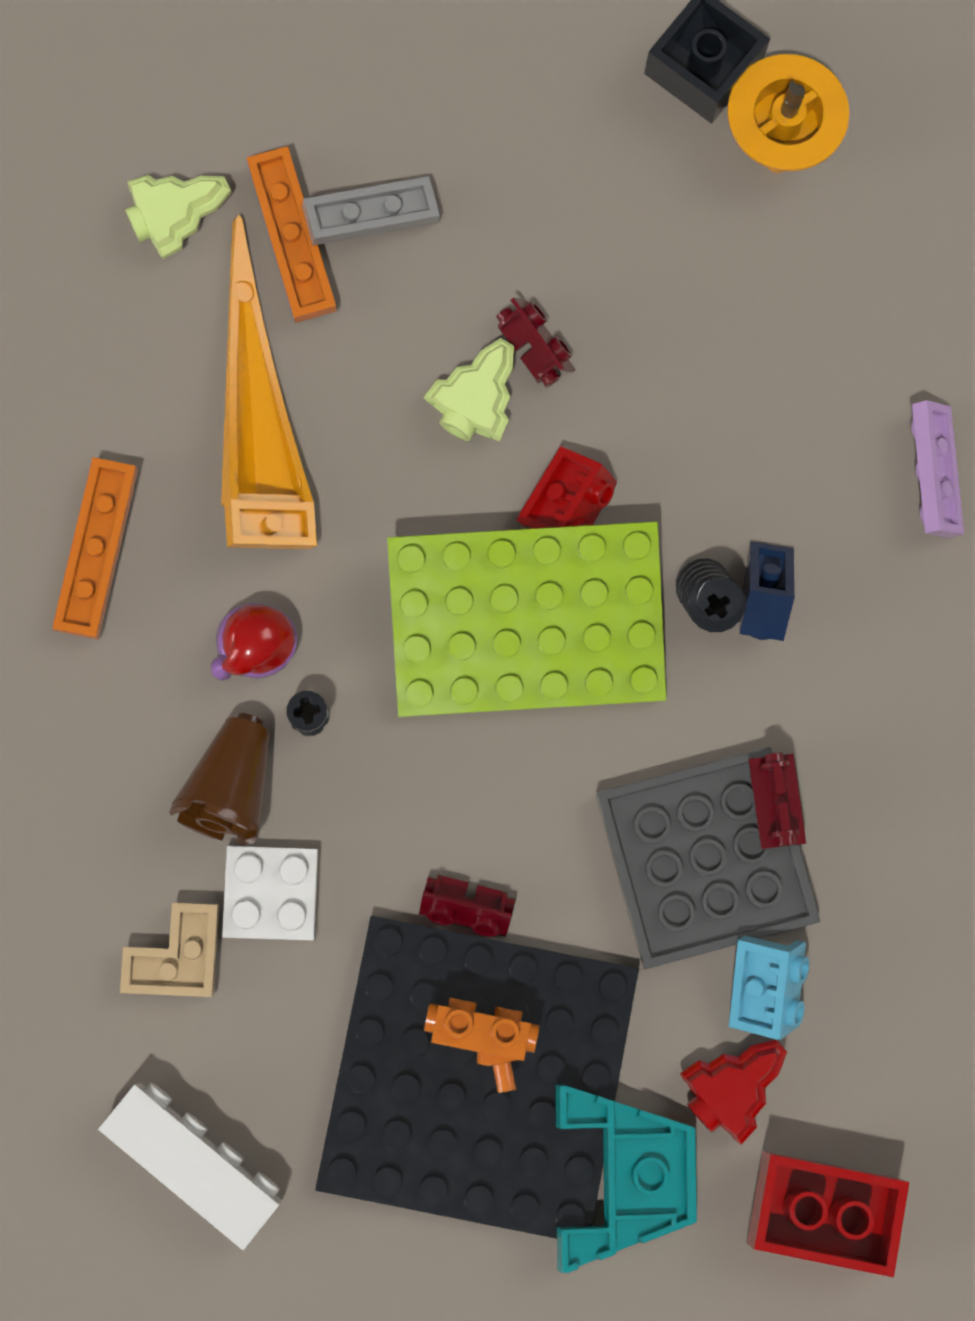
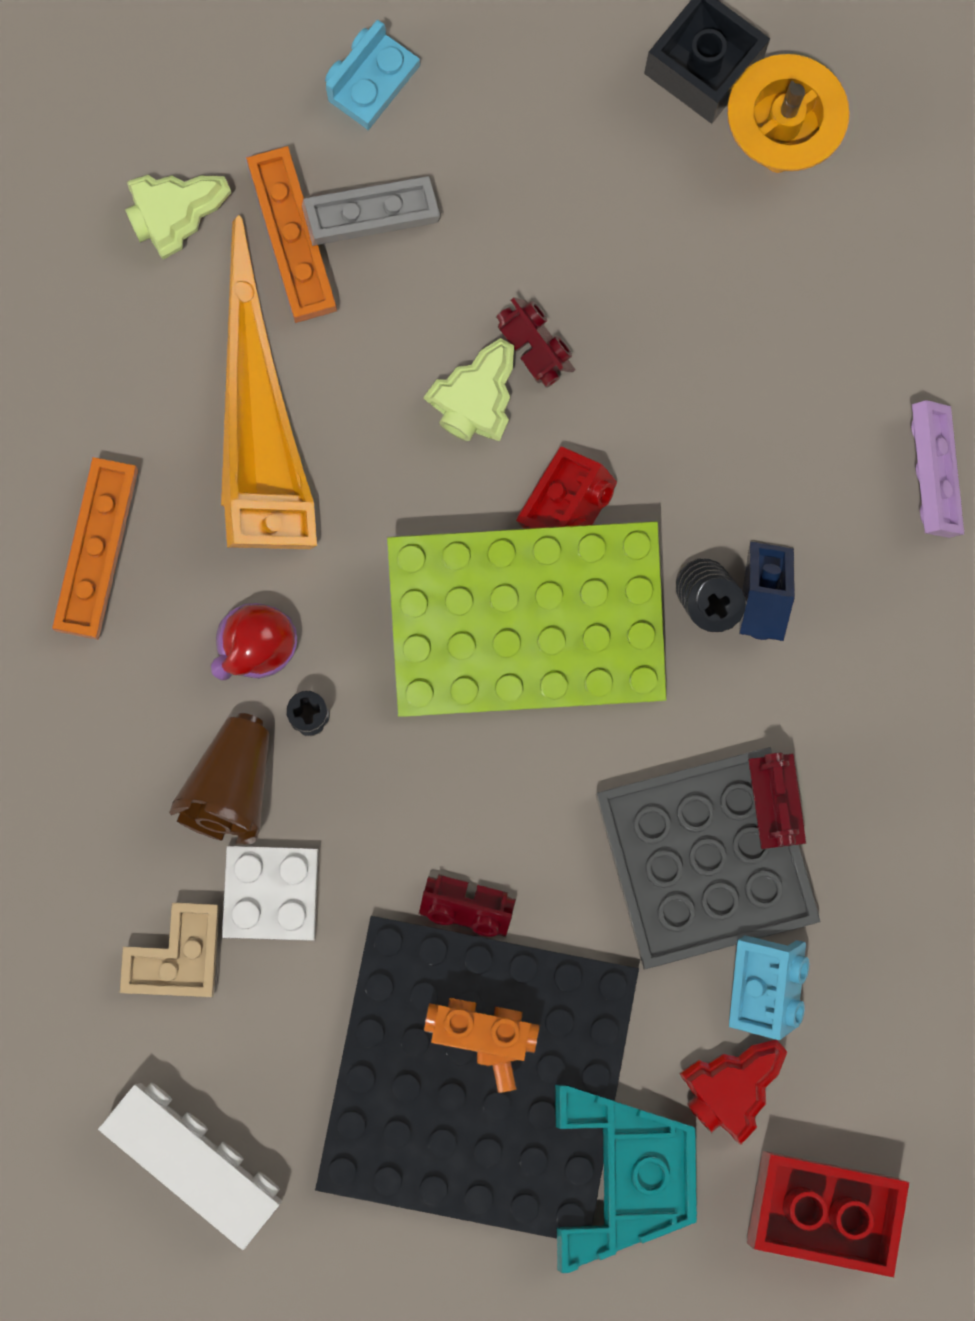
none -> medium azure bracket [325,20,420,130]

